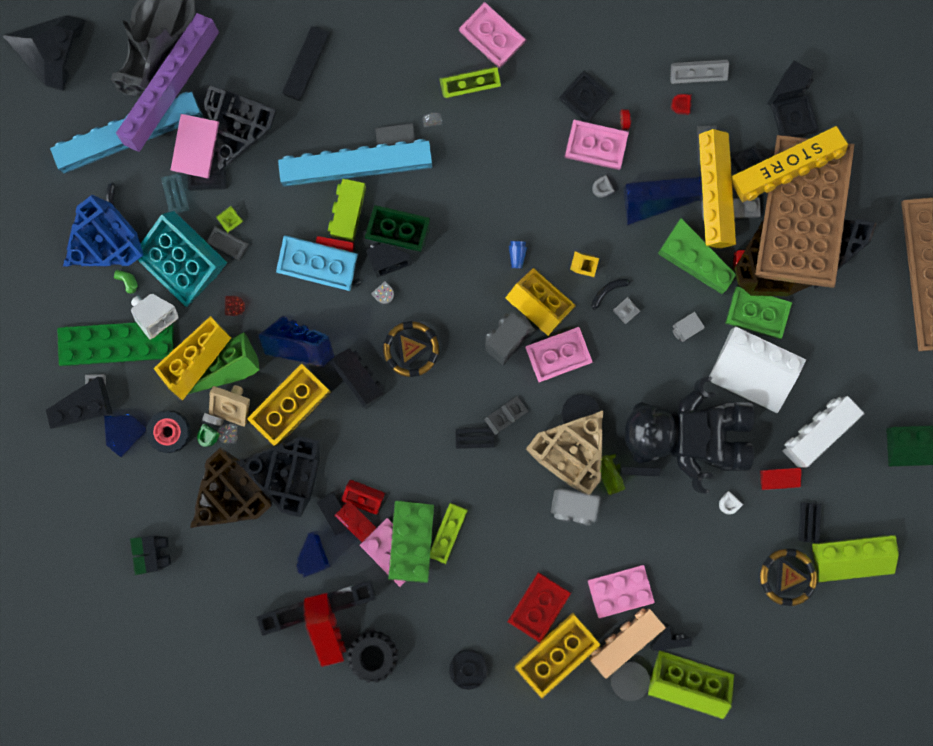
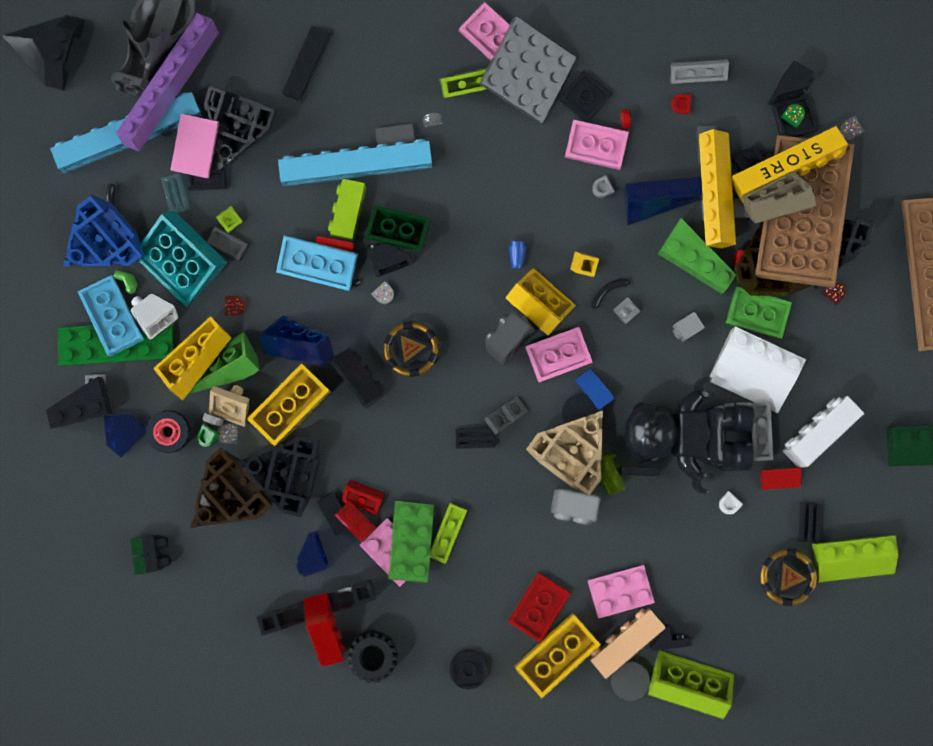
none -> medium azure tile [77,275,144,357]
none -> plate [479,17,576,123]
none -> blue slope [575,369,615,410]
none -> dark tan wedge [742,171,817,224]
none -> light grey plate [752,402,773,461]
none -> green tile [781,104,805,128]
none -> clear red tile [821,282,846,305]
none -> clear tile [840,116,864,139]

